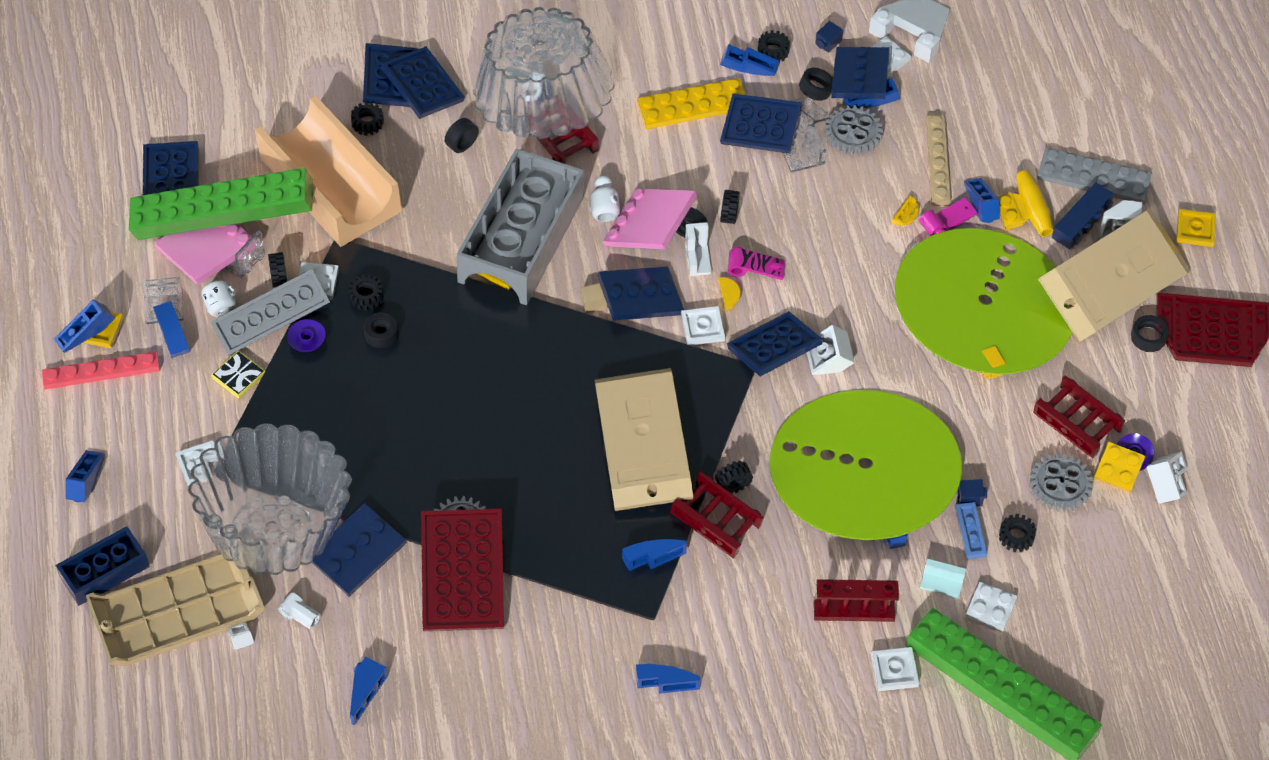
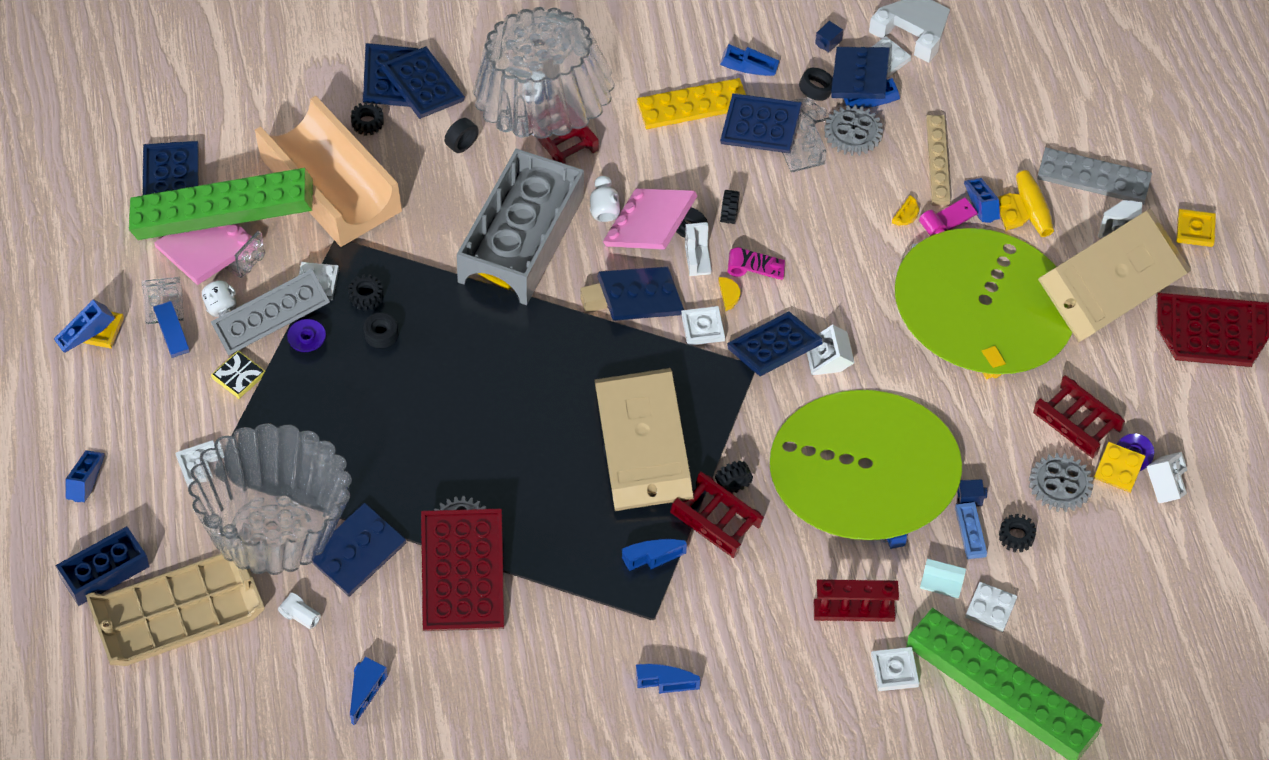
coral plate [42,351,160,389] -> none
white slope [227,622,254,650] -> none
black tyre [268,252,287,287] -> none
black tyre [758,30,790,63] -> none
dark blue brick [1052,182,1114,250] -> none
black tyre [1131,315,1169,352] -> none

